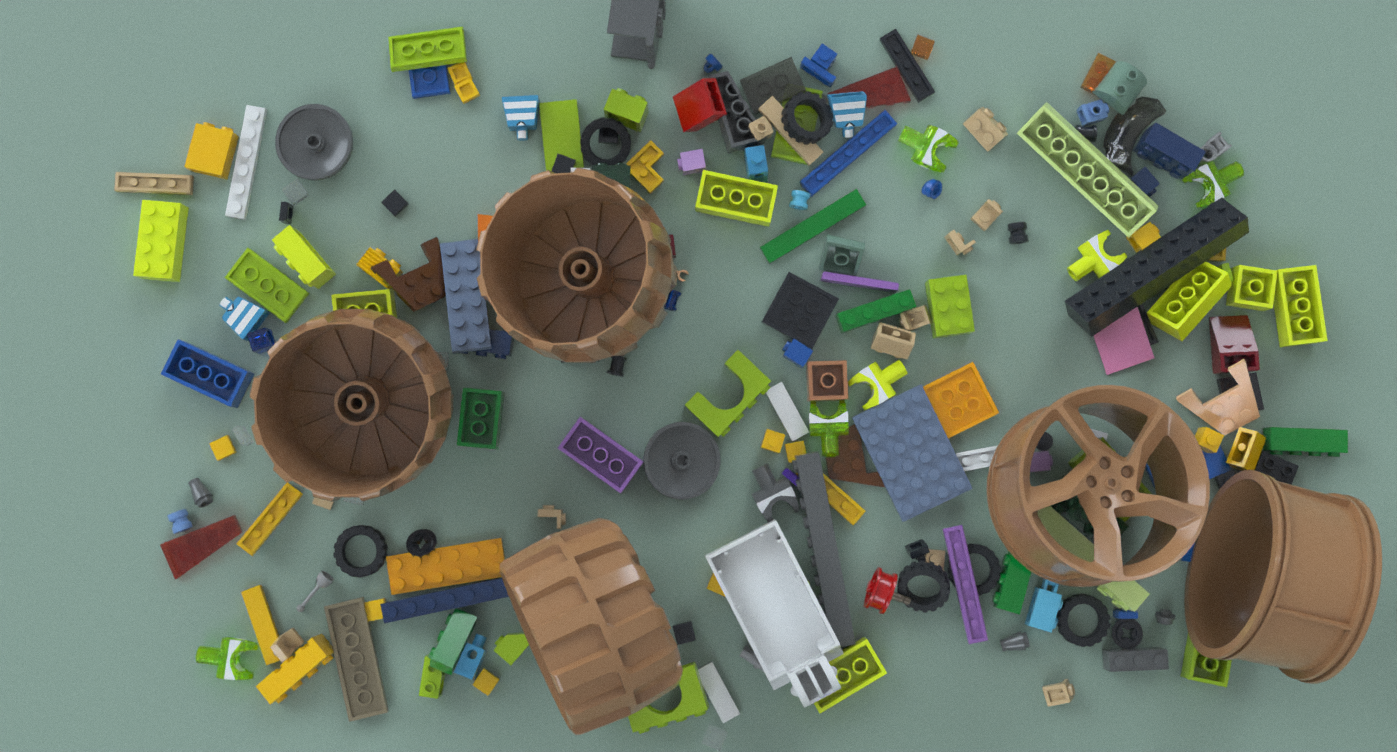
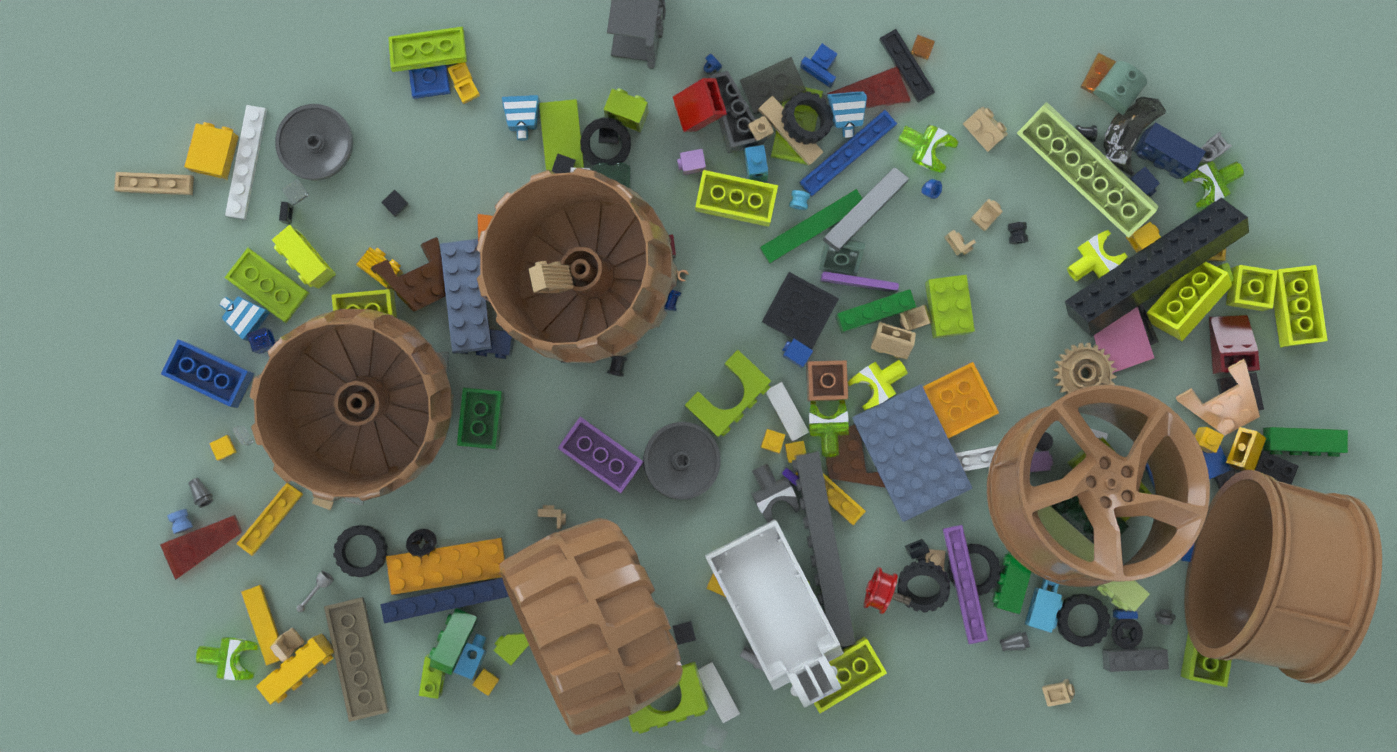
neon yellow brick [133,200,189,282] -> none
yellow tile [364,598,385,622] -> none
yellow plate [624,140,664,194] -> none
medium blue brick [1076,99,1109,127] -> none
none -> tan brick [529,261,574,293]
none -> tile [823,167,909,252]
none -> tan gear [1053,343,1117,395]

